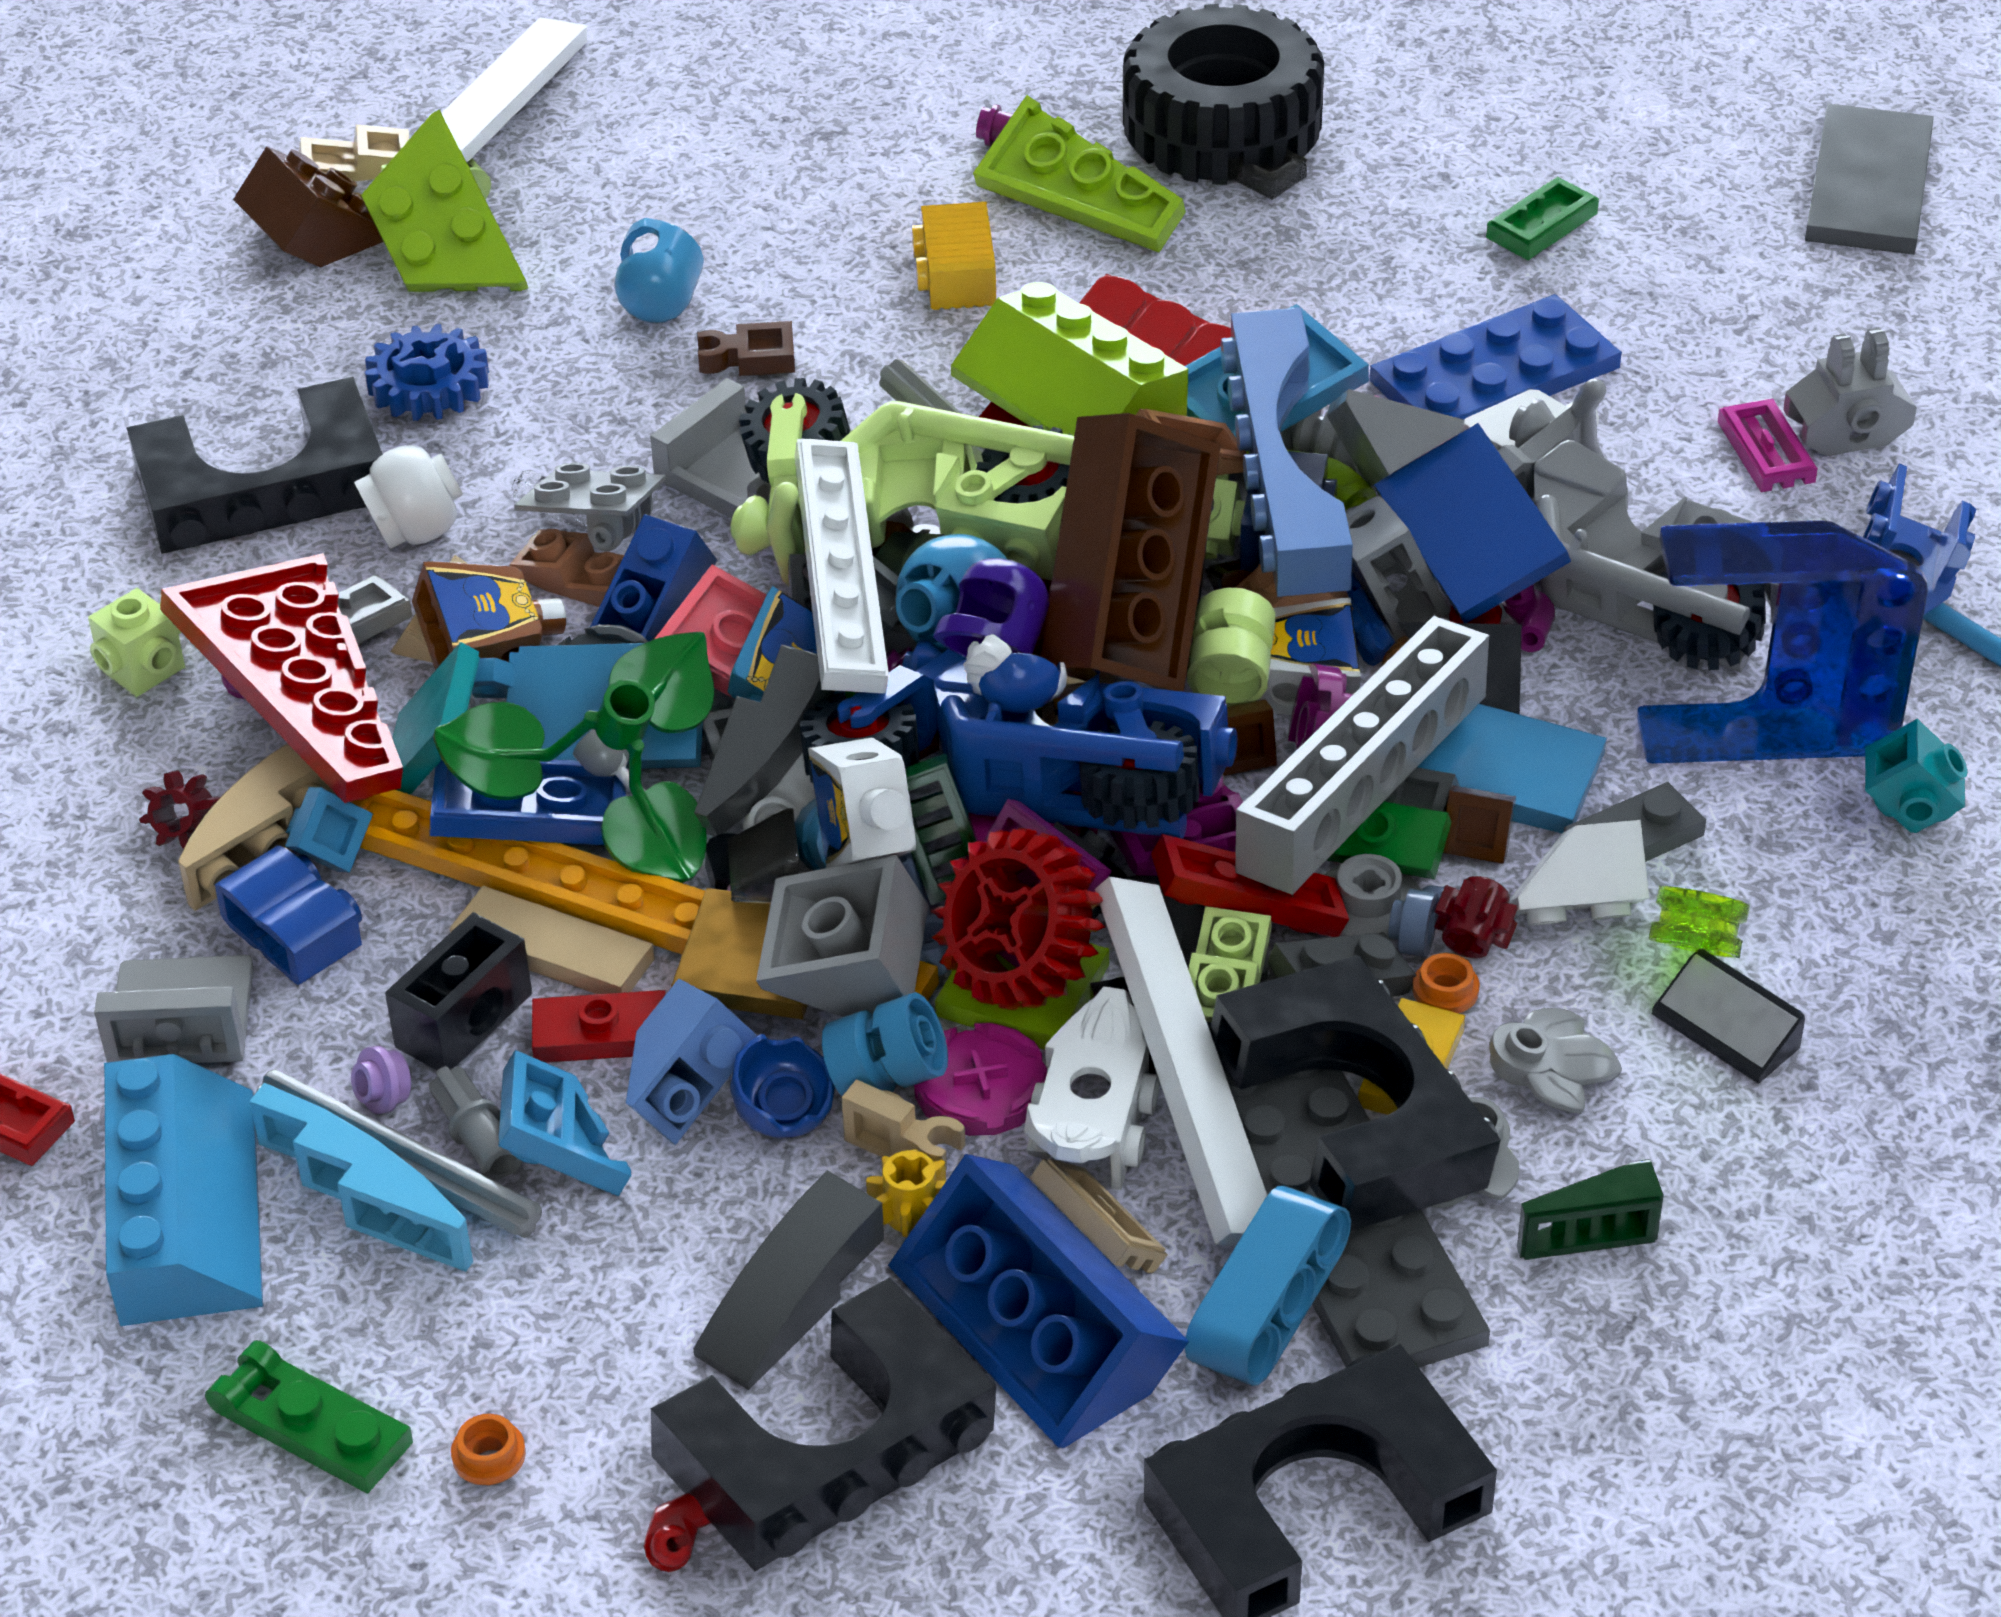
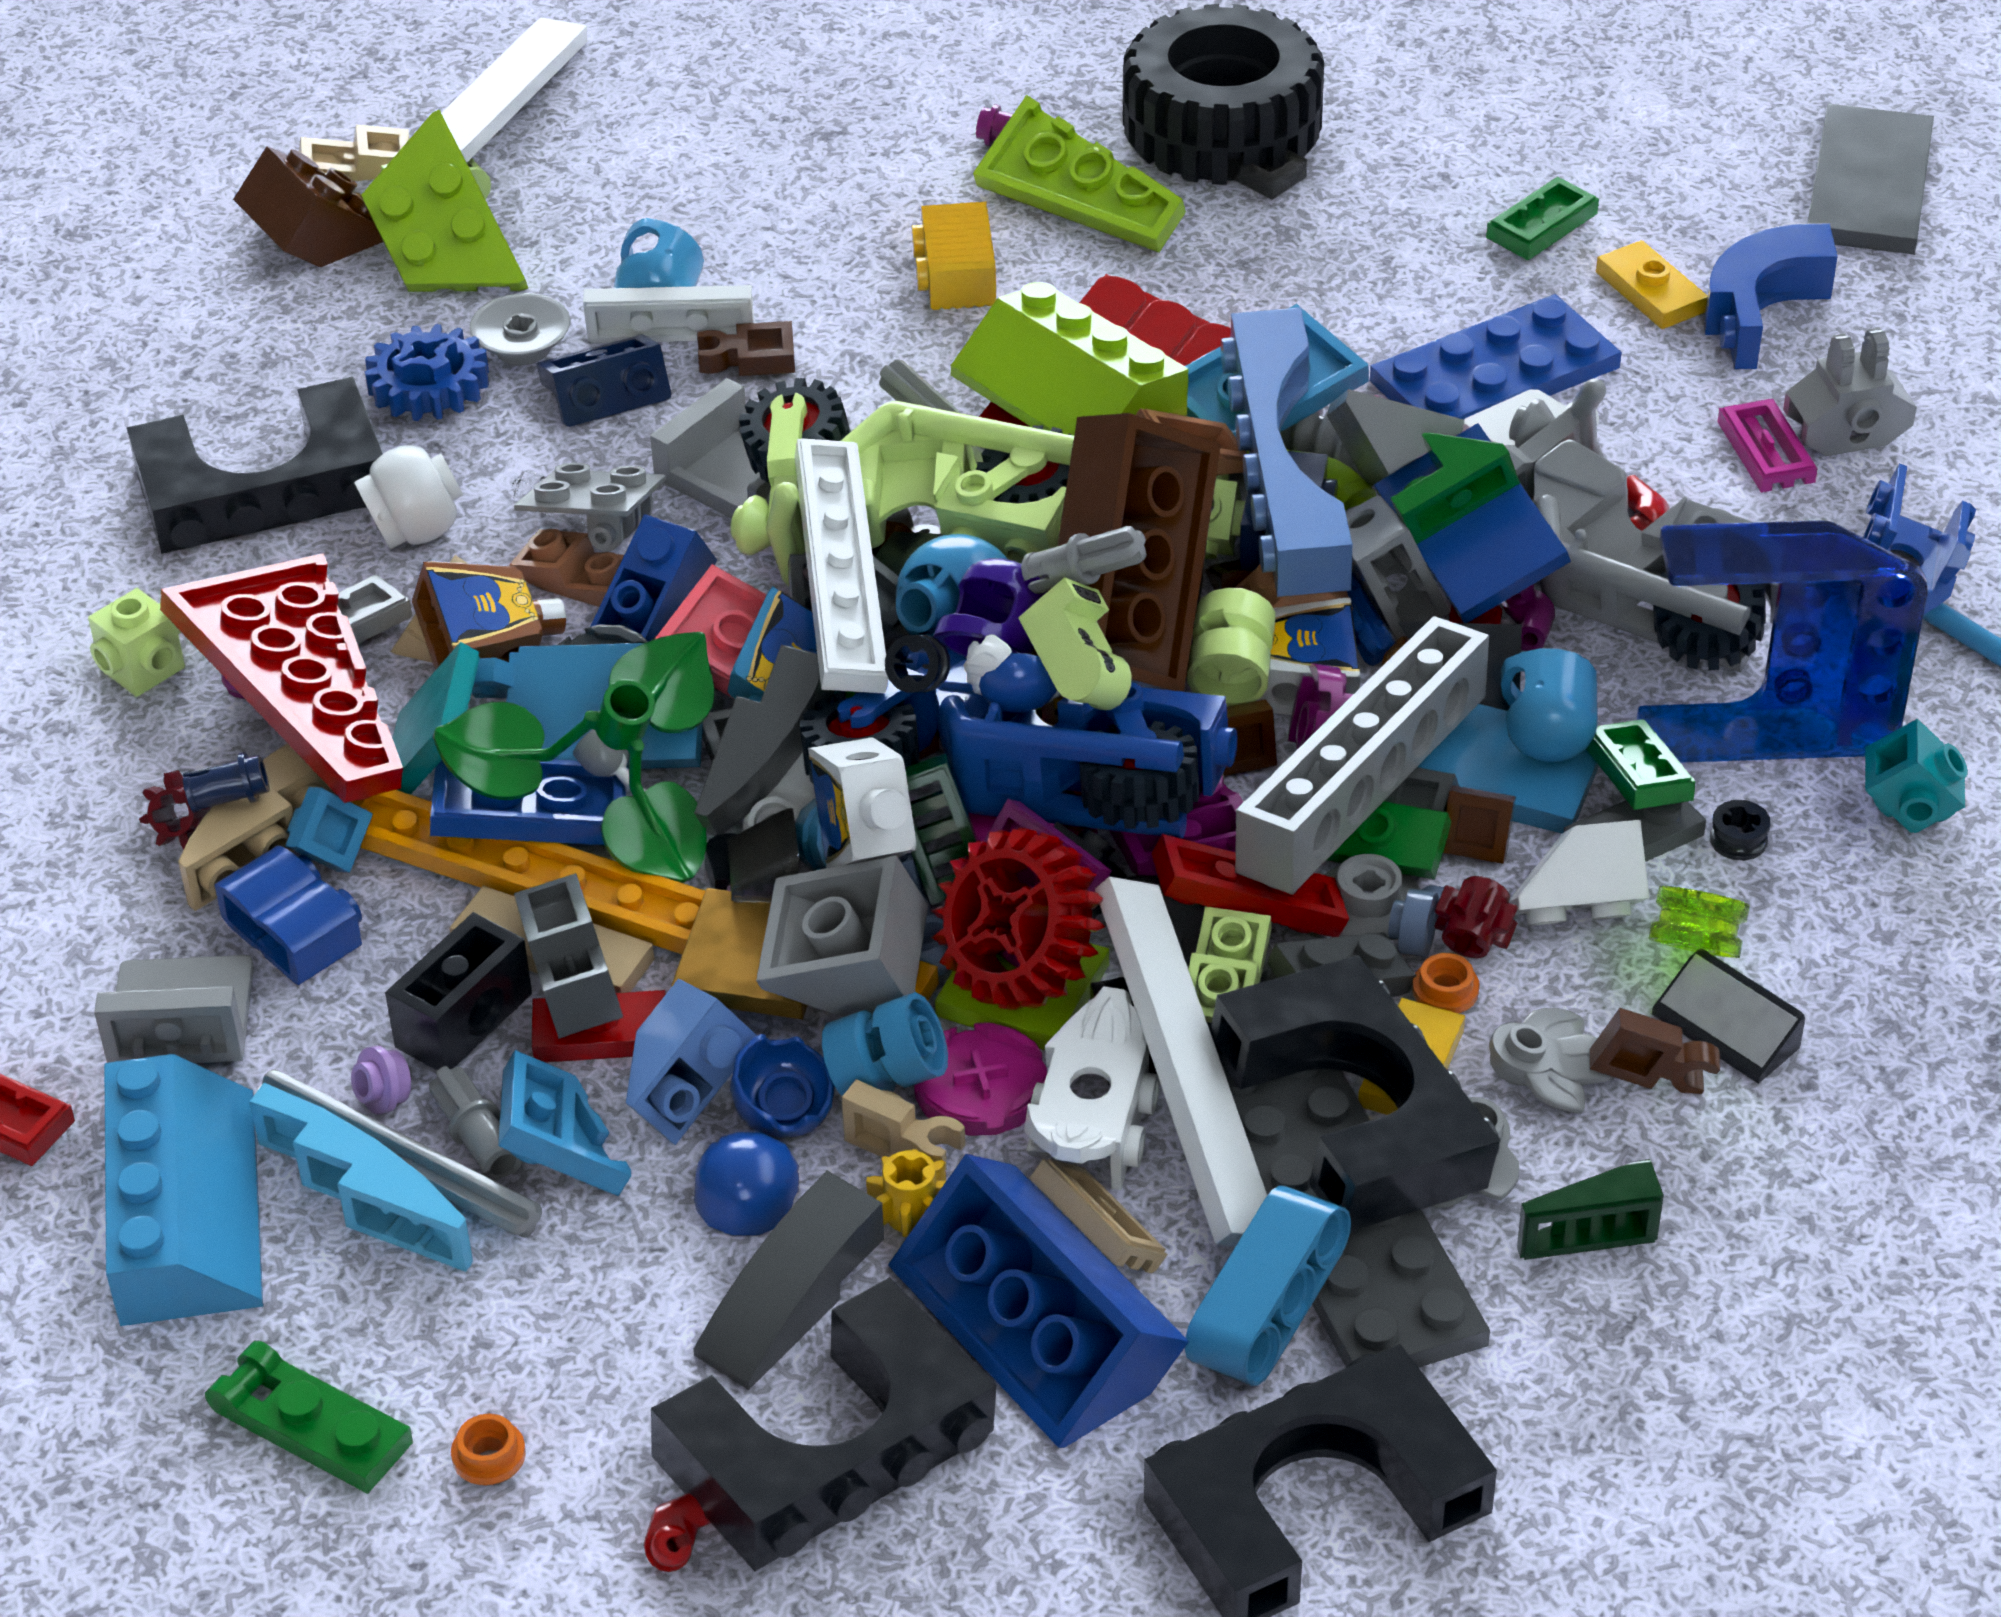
none -> dark blue pin [183,752,270,813]
none -> light grey piece [470,293,570,365]
none -> dark grey slope [514,873,623,1038]
none -> dark blue bracket [536,334,672,427]
none -> white tile [583,285,755,343]
none -> blue hair [694,1132,799,1236]
none -> black bush [885,635,950,693]
none -> yellowish green leg [1018,577,1132,710]
none -> light grey axle [1021,526,1147,594]
none -> green slope [1391,432,1520,544]
none -> dark azure helmet [1501,648,1598,763]
none -> green plate [1586,719,1696,810]
none -> reddish brown plate [1589,1008,1720,1094]
none -> yellow plate [1596,240,1708,329]
none -> red arm [1627,475,1670,531]
none -> blue arch [1704,223,1838,369]
none -> black bush [1710,800,1771,861]

